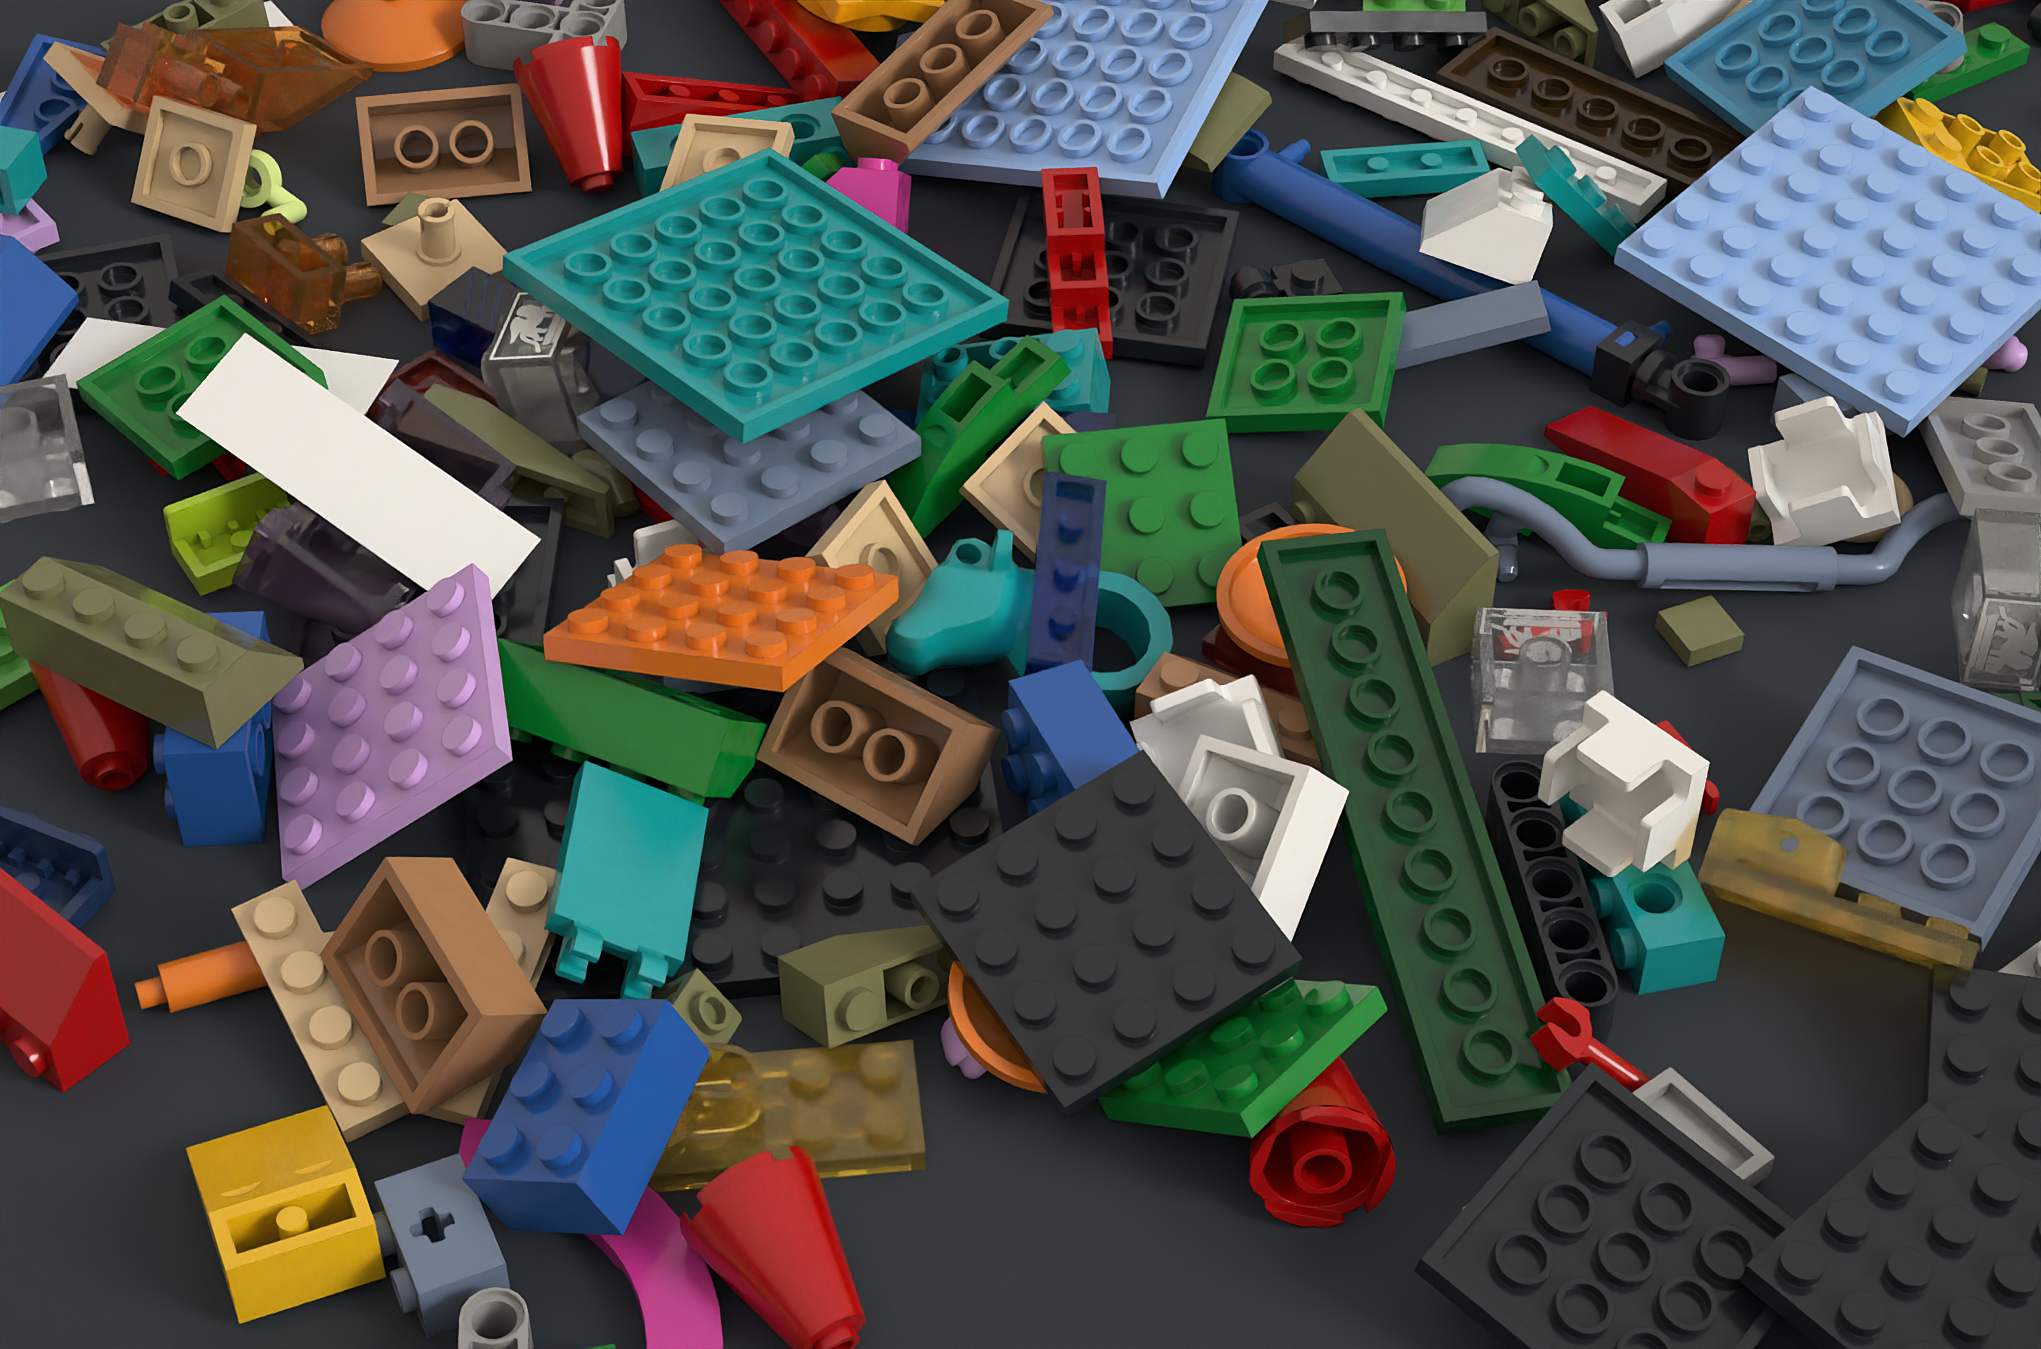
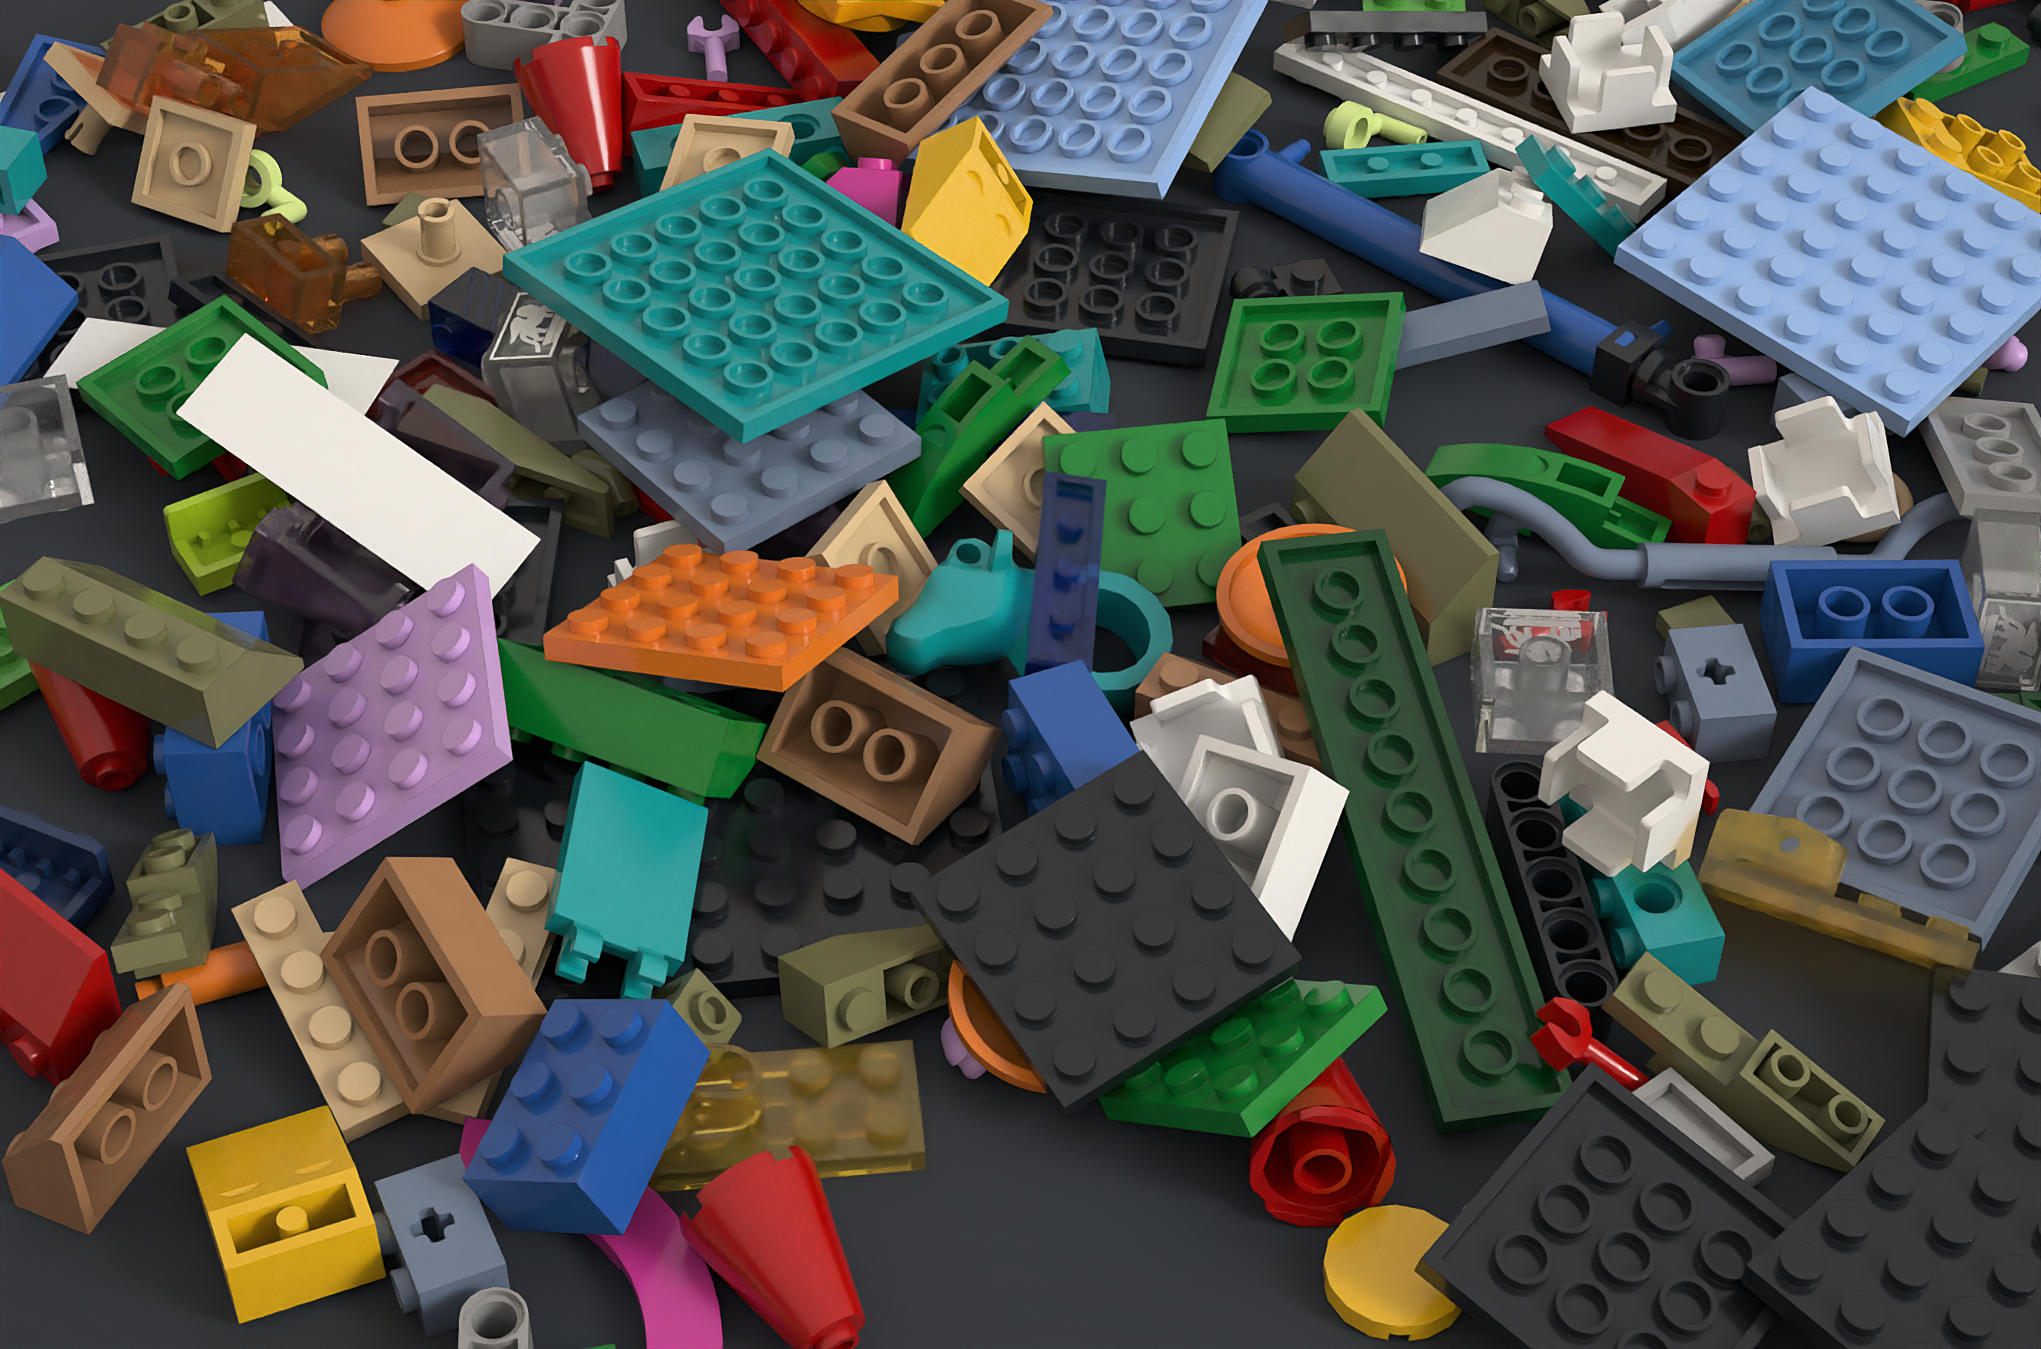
red slope [1041,167,1113,359] -> none
none -> medium nougat slope [1,982,212,1235]
none -> olive slope [110,828,218,979]
none -> clear brick [477,116,593,253]
none -> lavender bar [687,14,740,82]
none -> yellow slope [900,116,1033,287]
none -> yellowish green plate [1323,101,1428,150]
none -> yellow tile [1323,1205,1462,1341]
none -> white panel [1539,11,1677,134]
none -> olive slope [1601,951,1886,1173]
none -> sand blue brick [1654,624,1777,763]
none -> blue brick [1759,560,1985,703]

